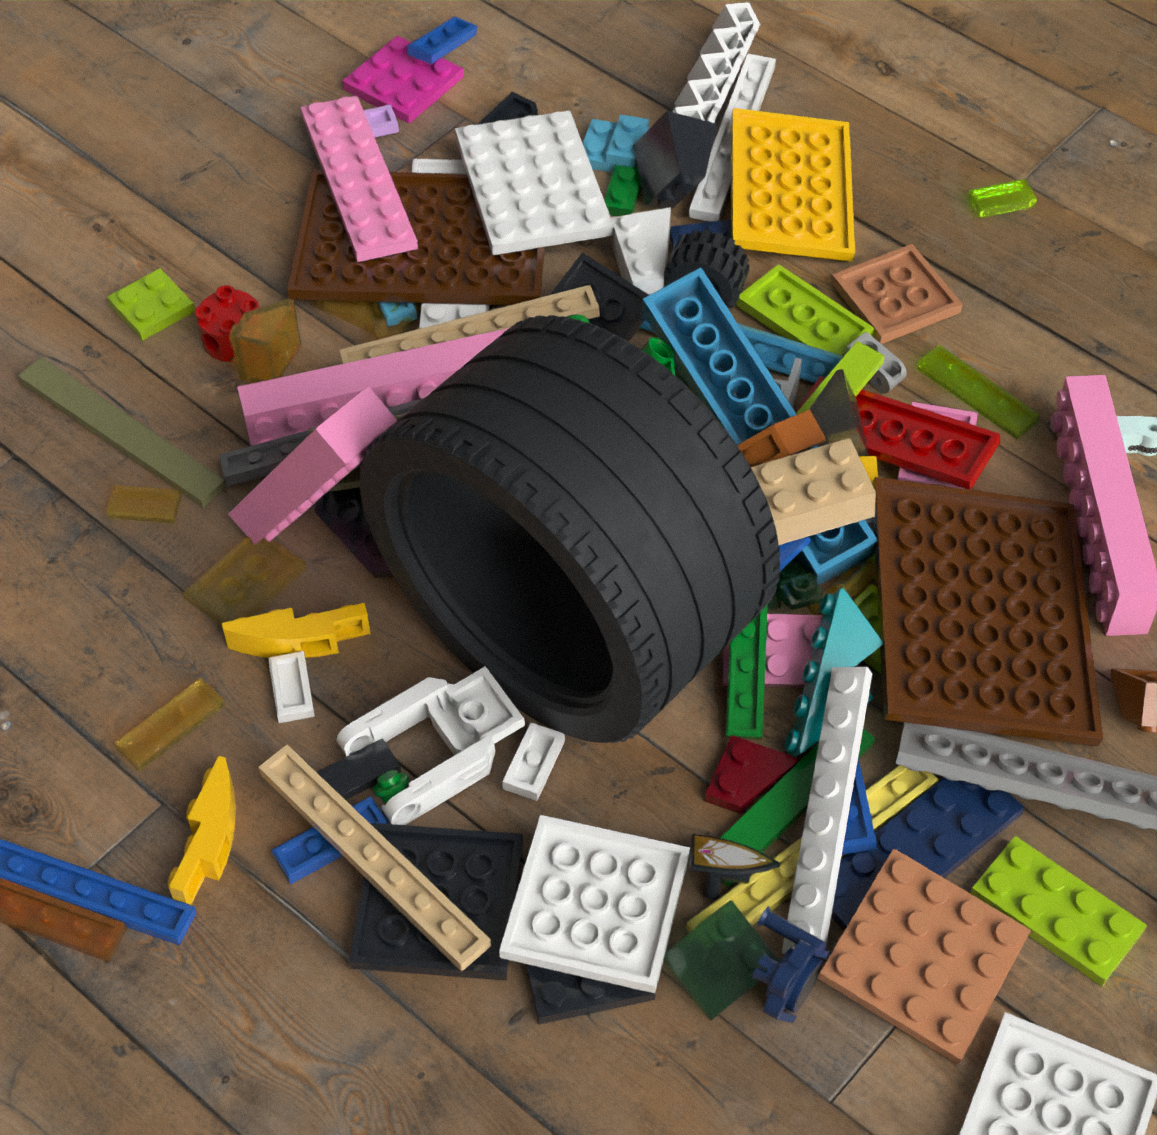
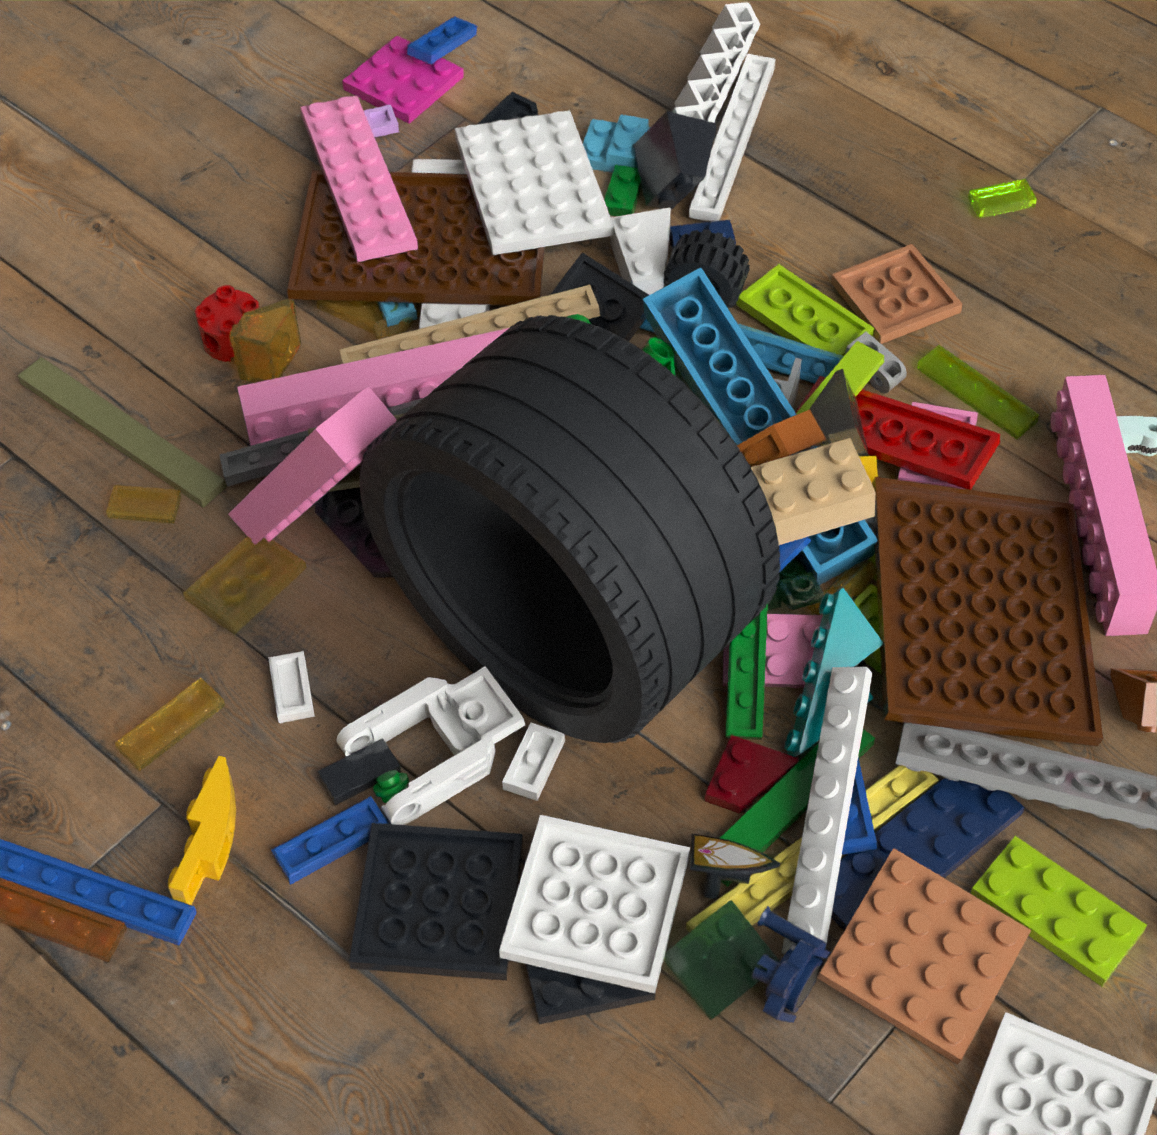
lime plate [107,268,195,341] -> none
yellow slope [222,603,371,658] -> none
tan plate [258,744,491,972] -> none
yellow plate [731,108,855,262] -> none

